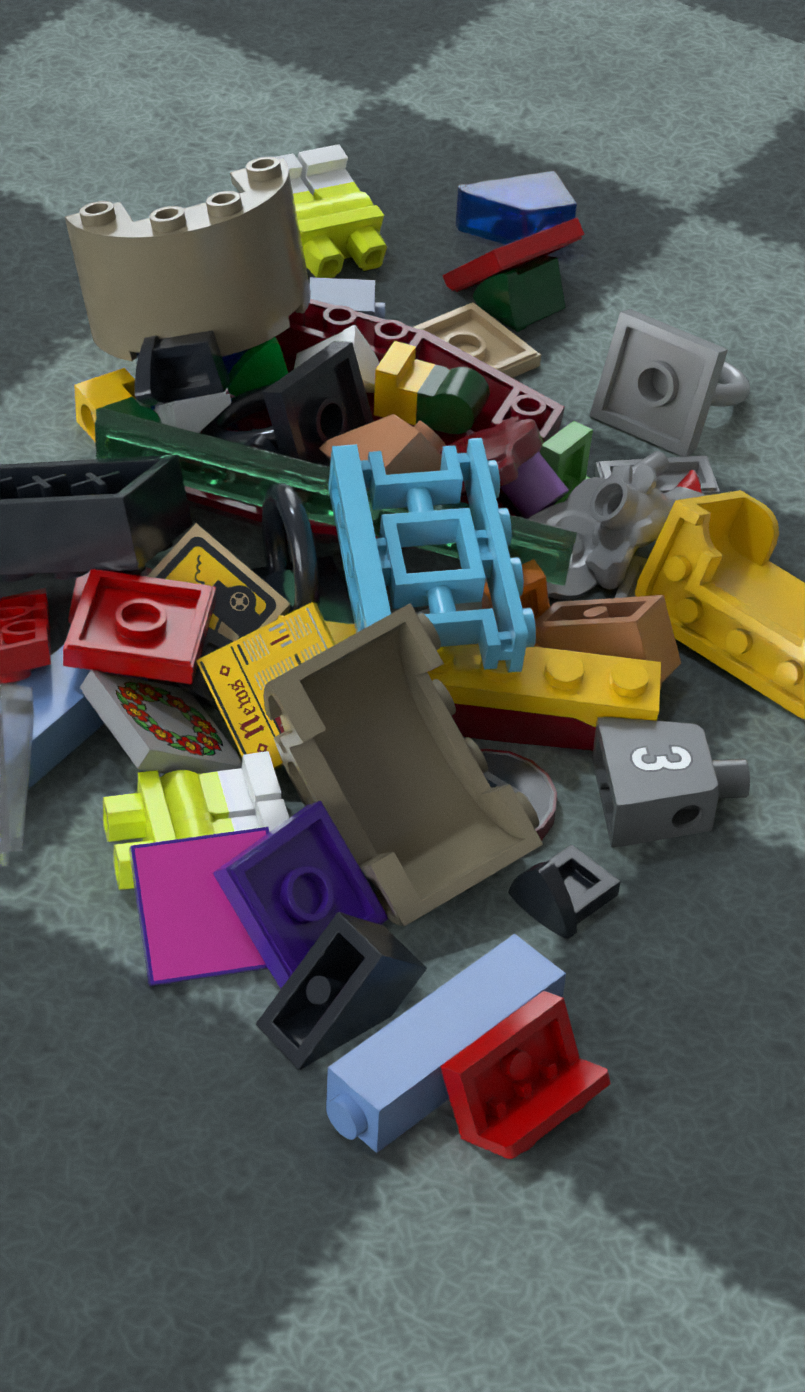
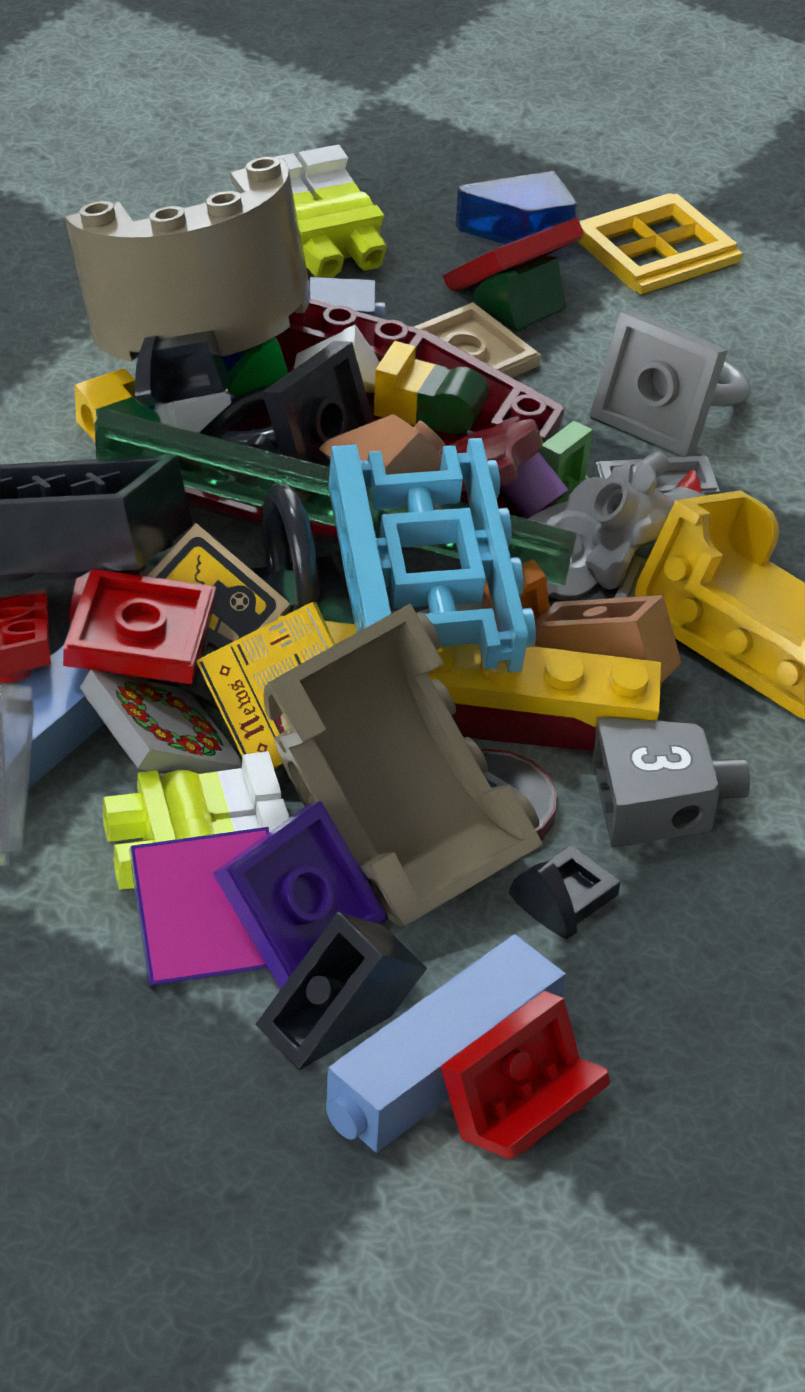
none -> yellow piece [577,193,743,295]

